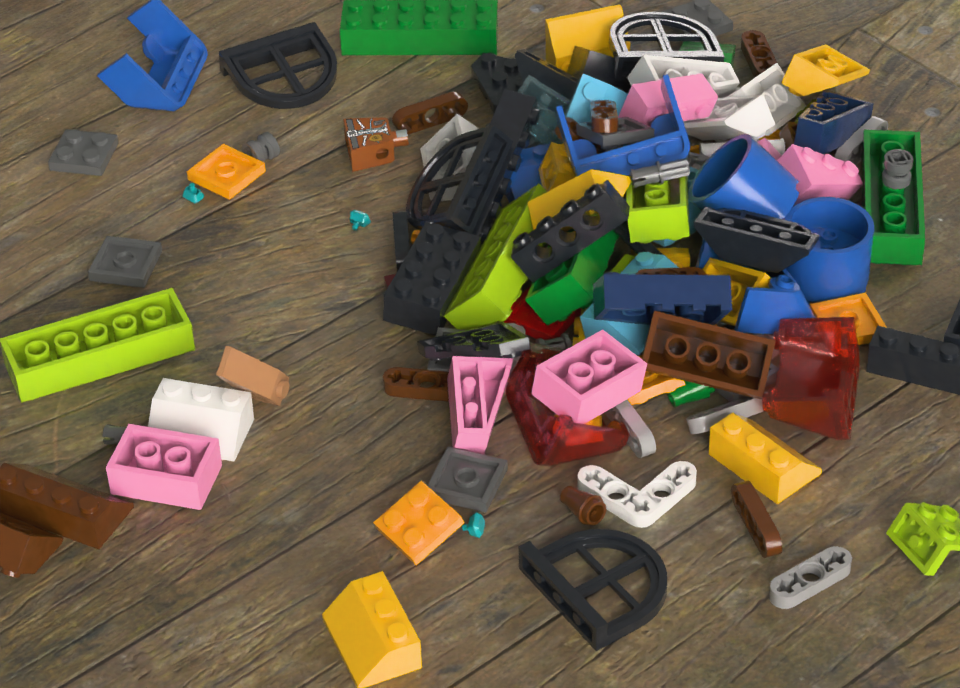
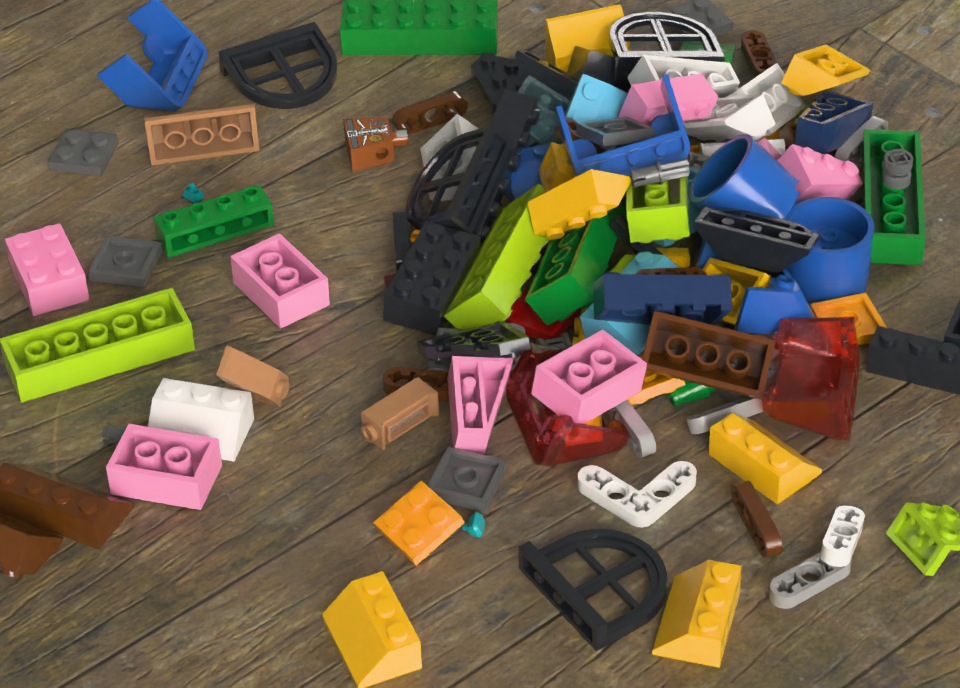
light orange plate [187,144,266,200] -> none
dark grey wheel [241,132,280,162] -> none
teal rock [350,210,371,230] -> none
black brick [511,180,630,283] -> none
reddish brown cone [560,486,606,525] -> none
reddish brown beam [590,100,618,133] -> none
none -> bright pink brick [5,223,89,317]
none -> medium nougat slope [144,104,260,166]
none -> green brick [153,185,274,258]
none -> bright pink brick [230,233,330,329]
none -> medium nougat window [361,377,439,450]
none -> yellow slope [652,560,742,668]
none -> white beam [820,506,865,567]

